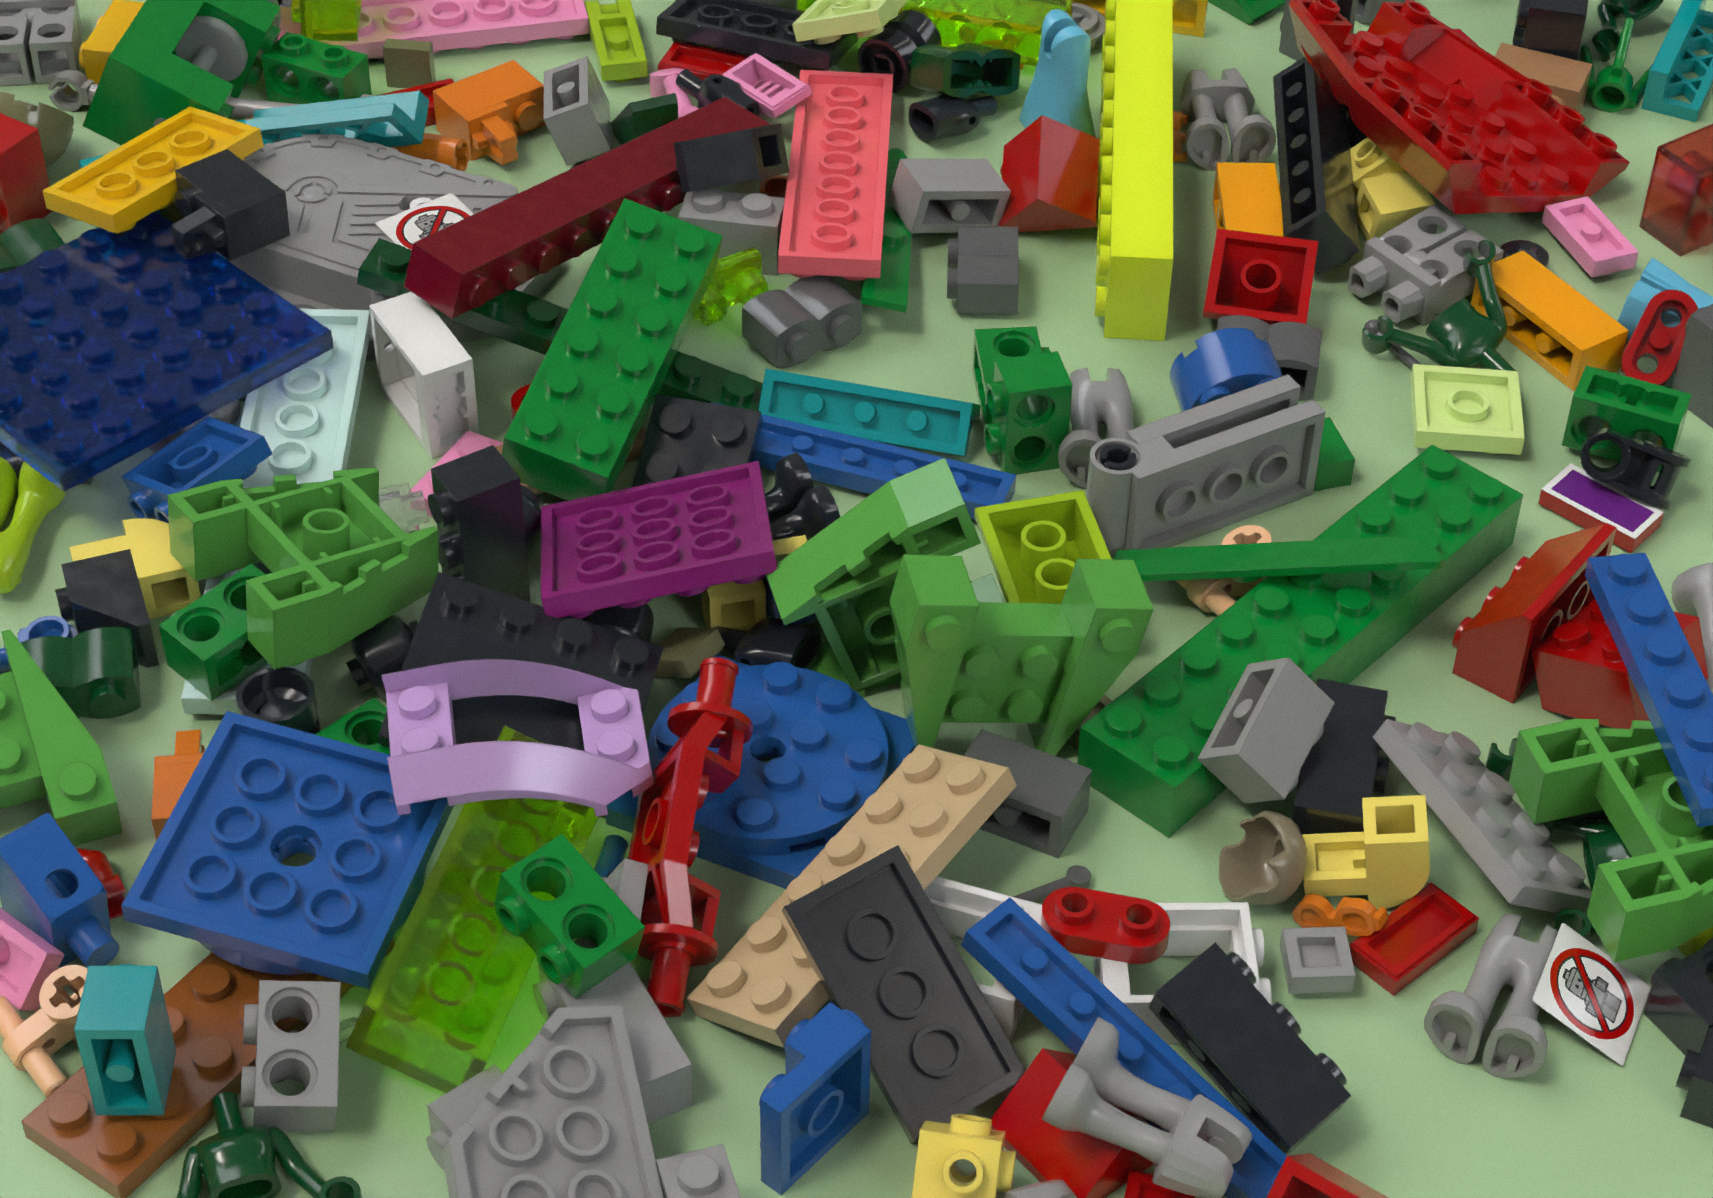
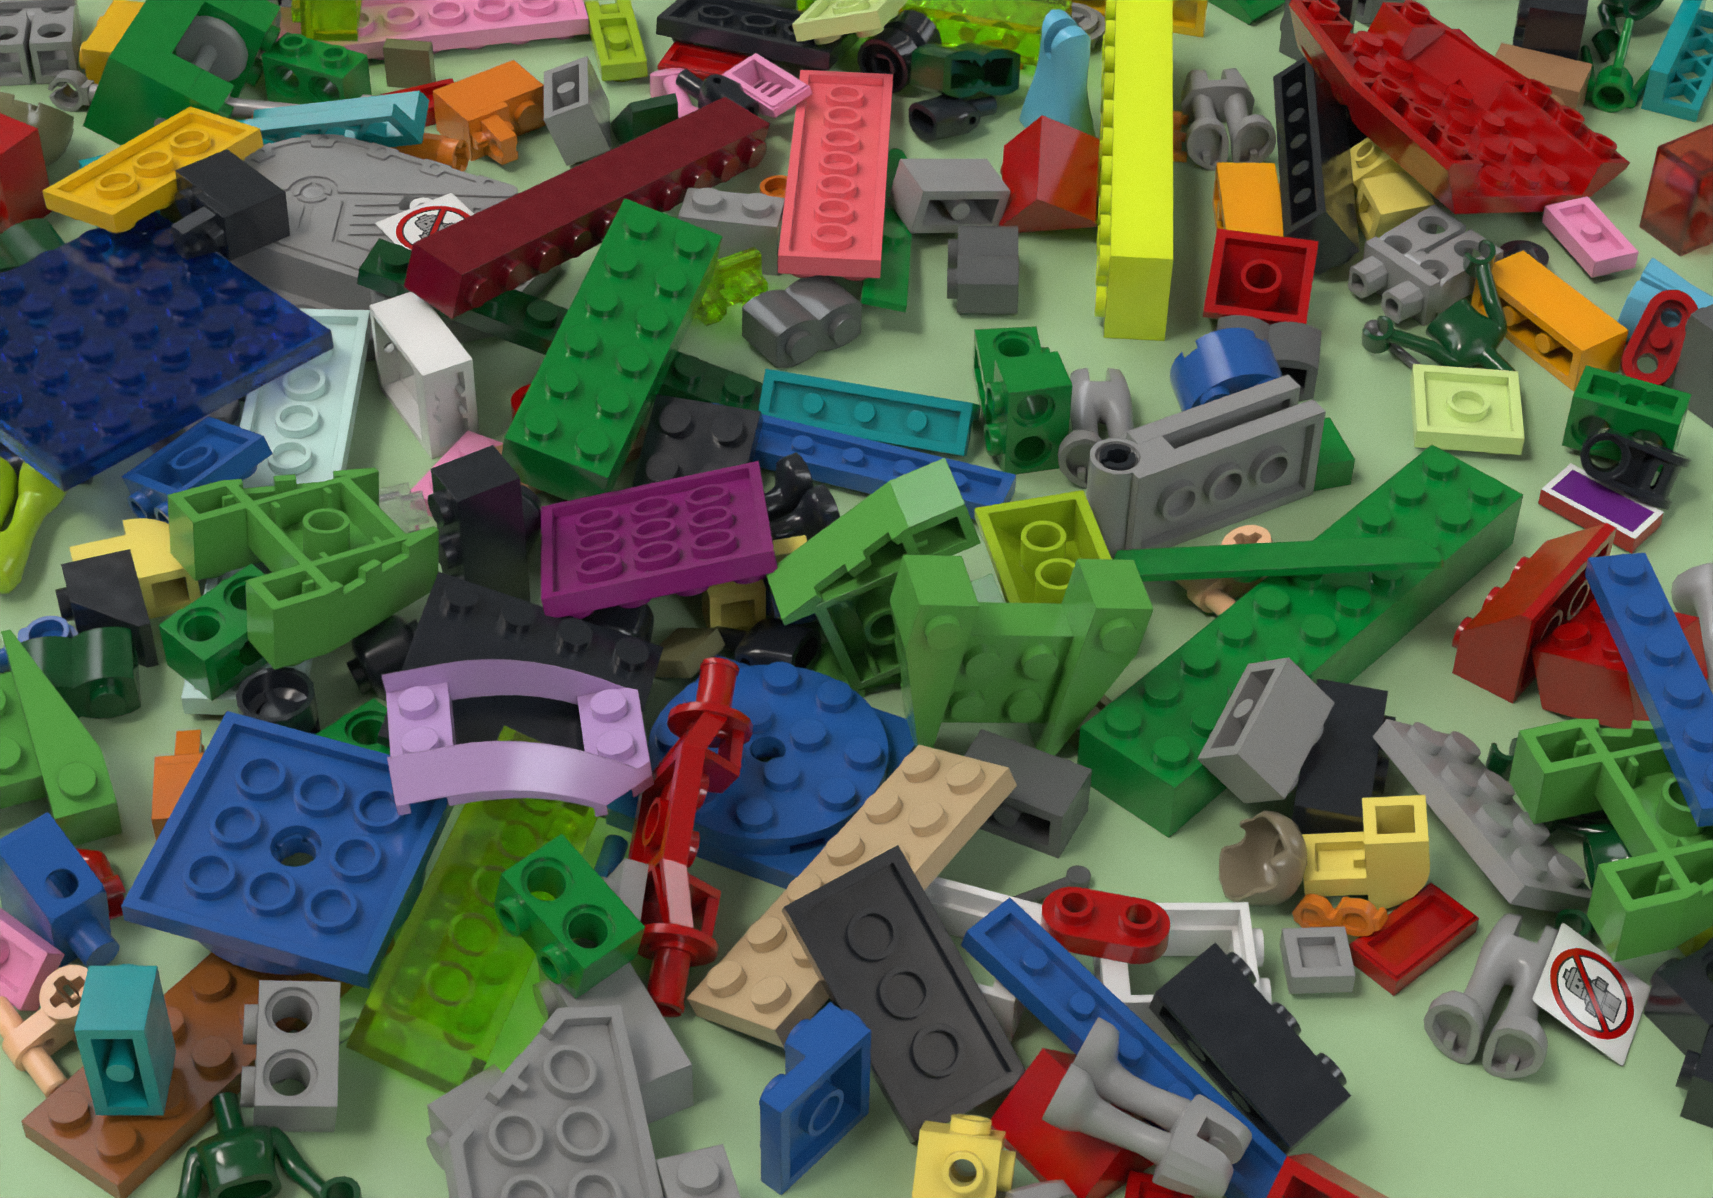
black slope [673,123,790,193] -> none

